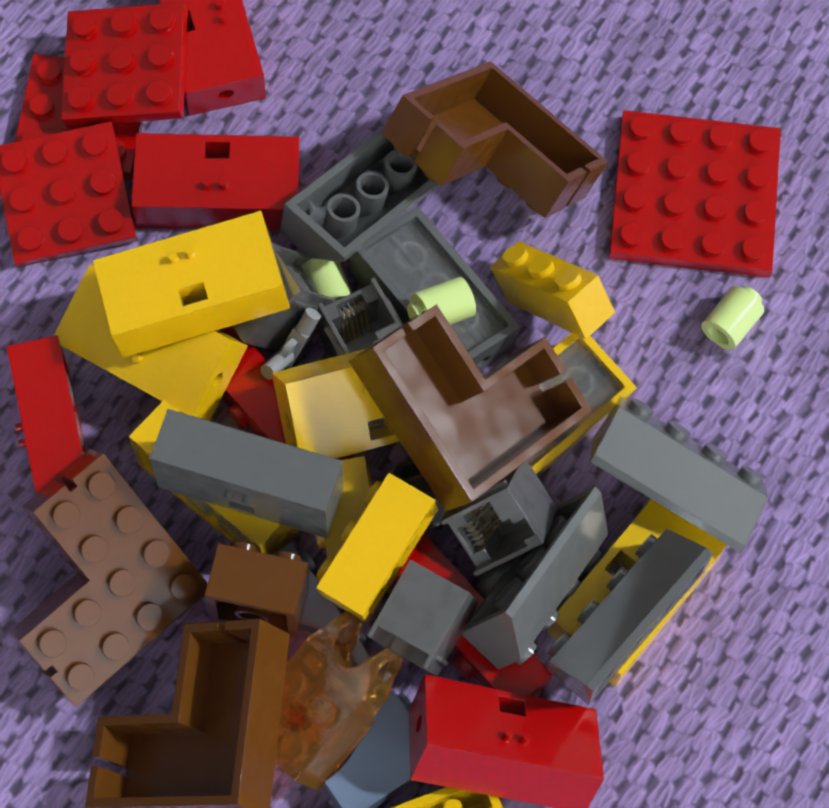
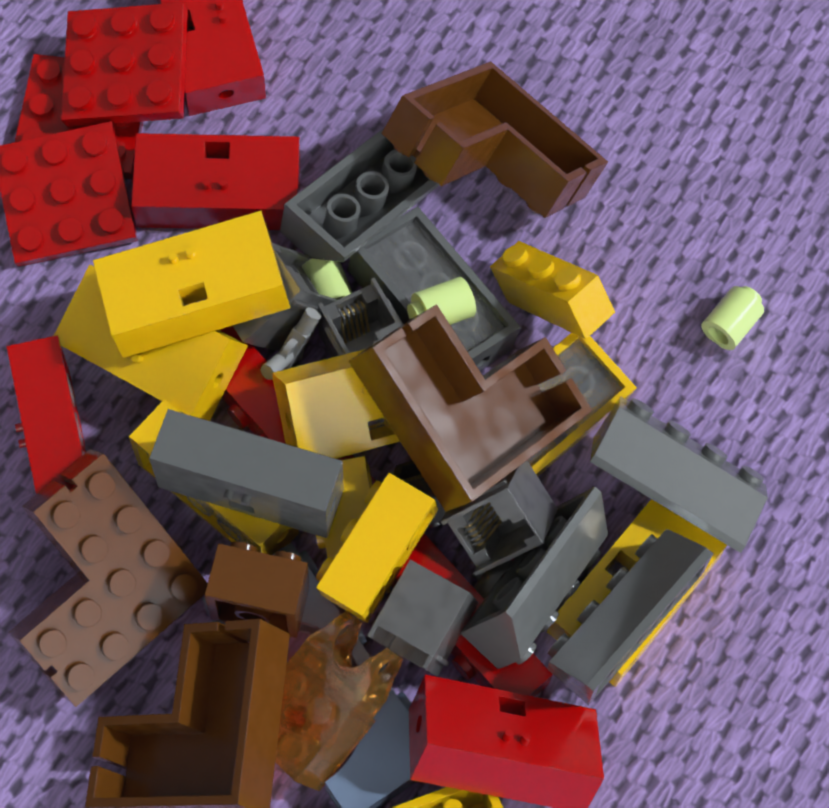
red plate [609,110,781,277] -> none

